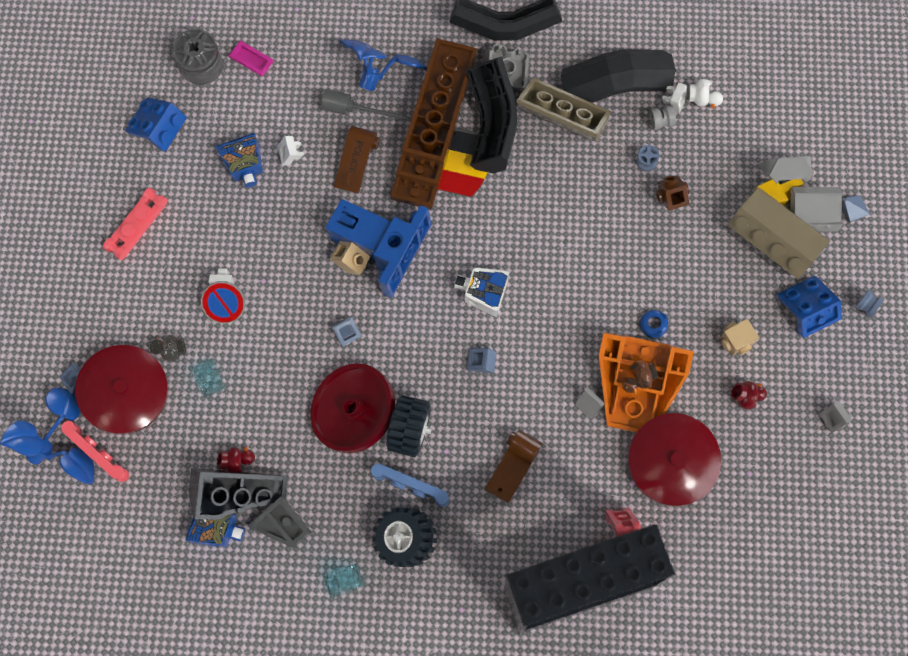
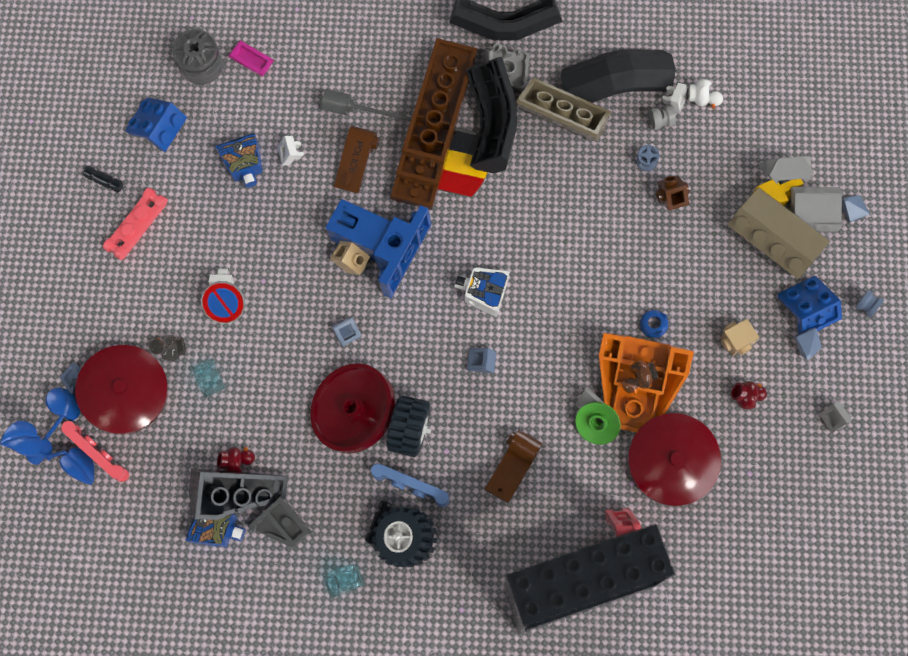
blue plant [340,39,427,91] -> none
none -> black axle [83,166,124,192]
none -> black axle [365,500,392,546]
none -> bright green dish [575,402,621,445]
none -> sand blue slope [795,327,822,360]

